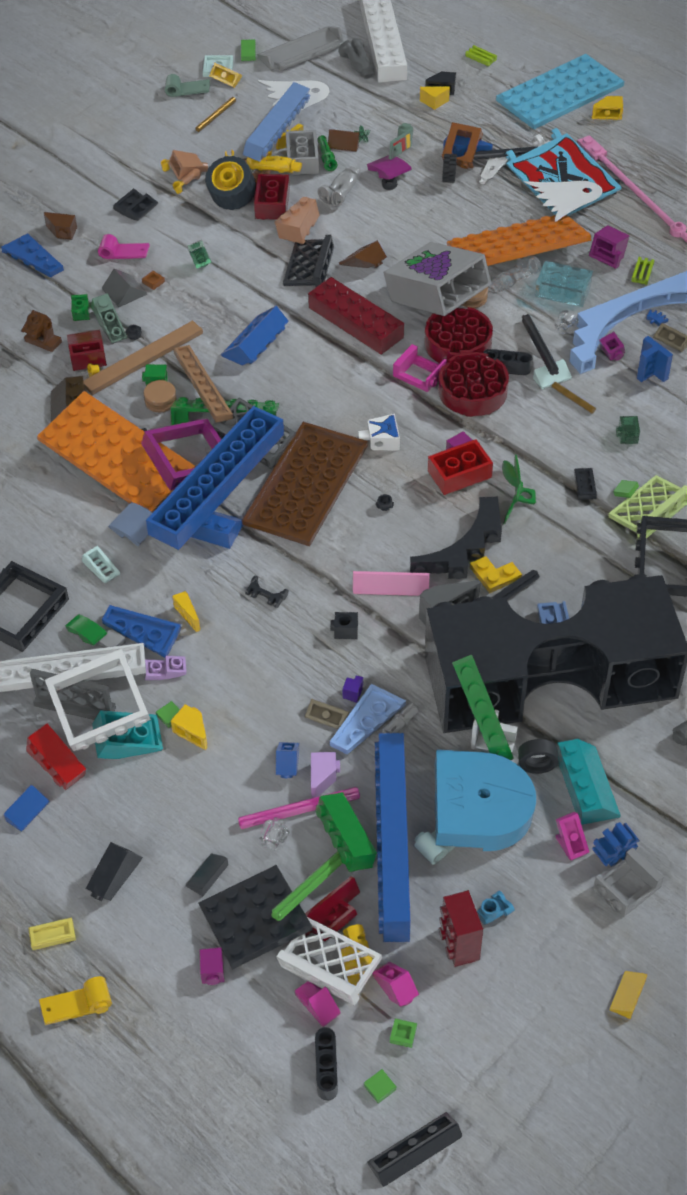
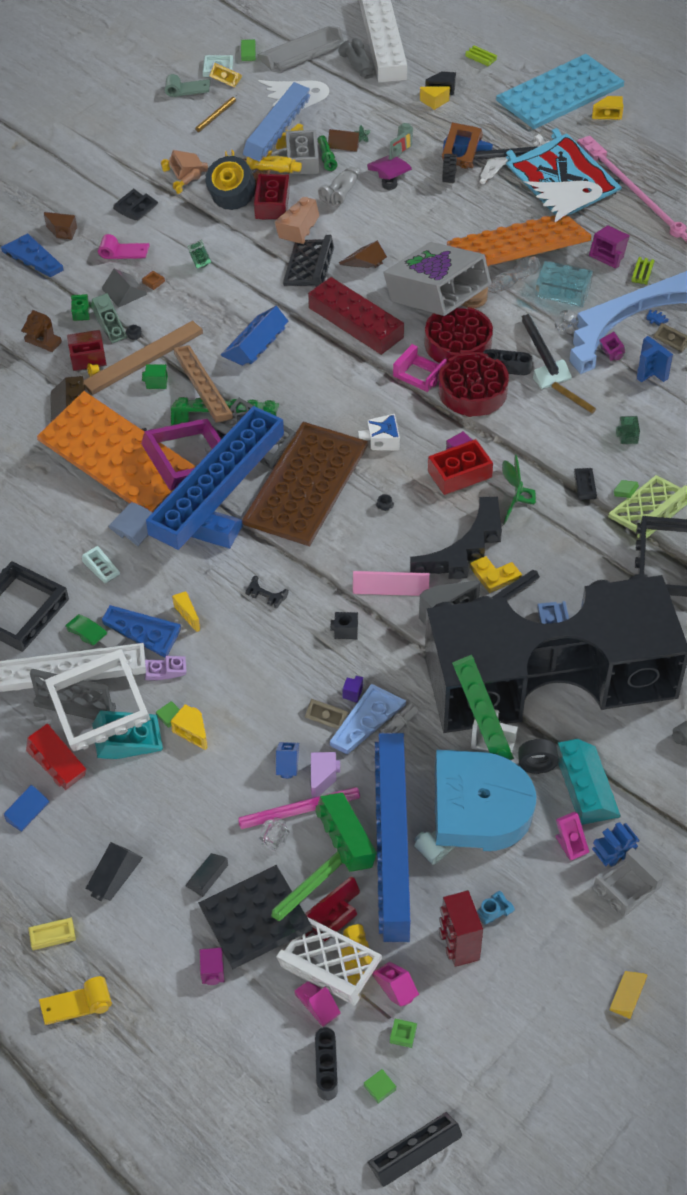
medium nougat head [143,380,177,413] -> none

